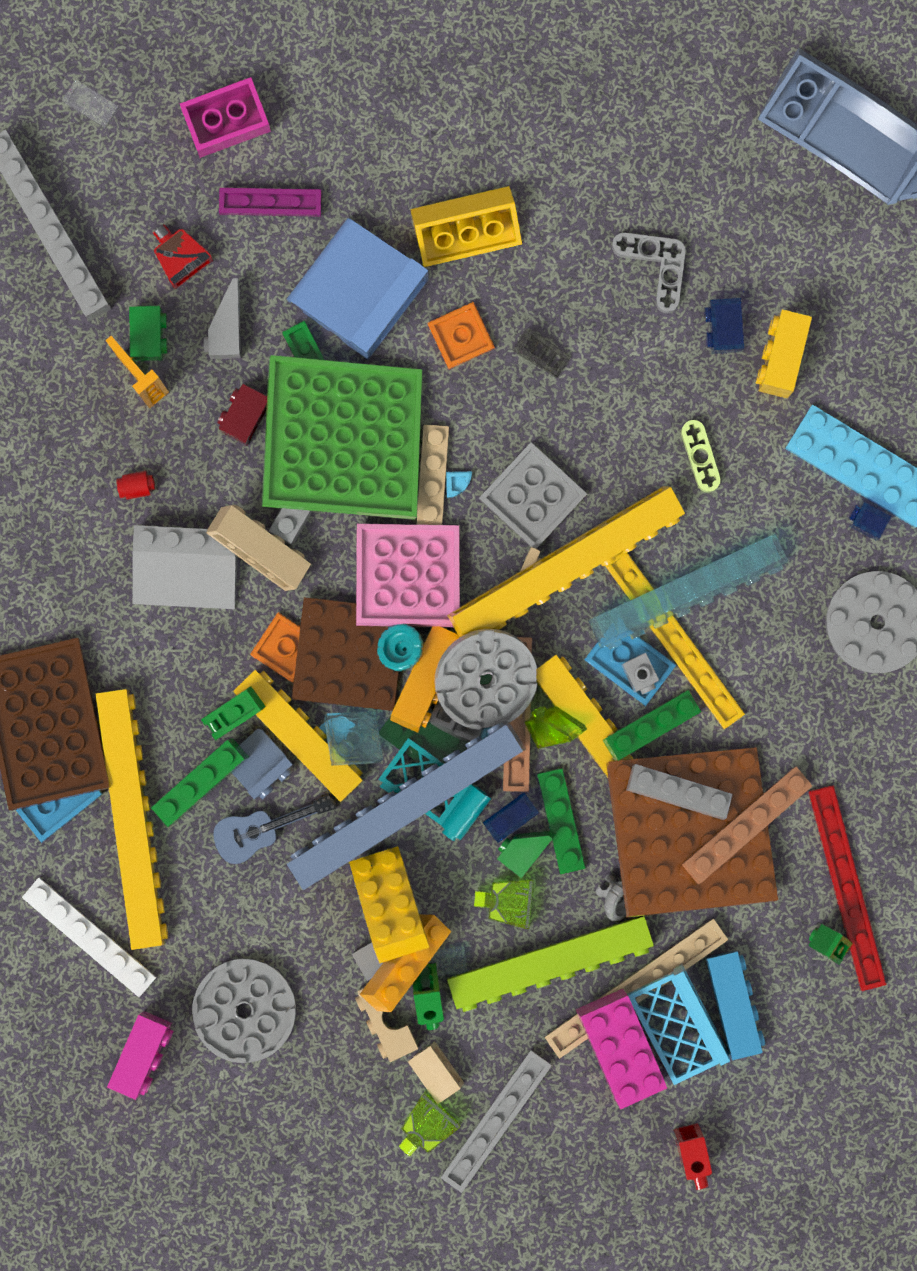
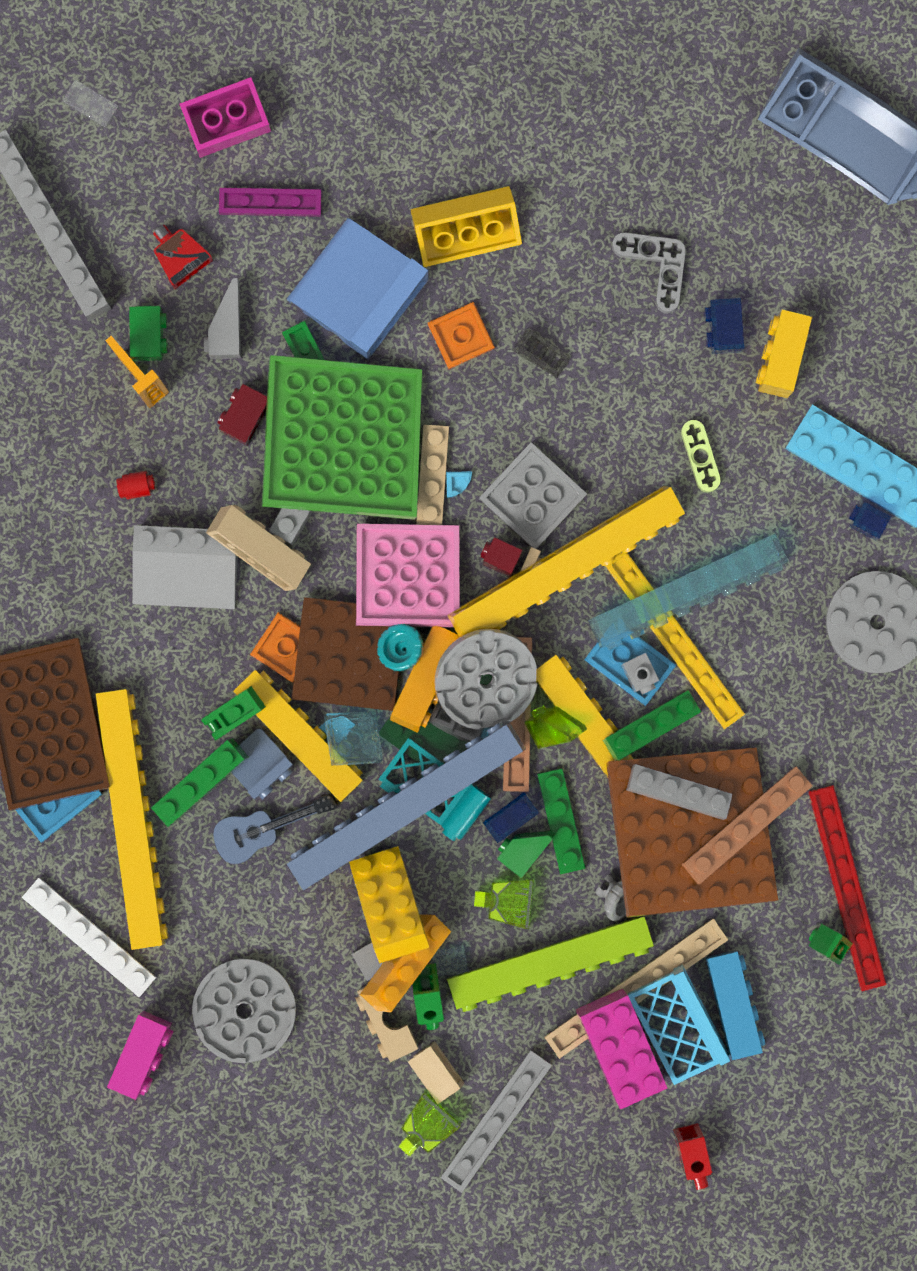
none -> dark red brick [481,537,522,577]

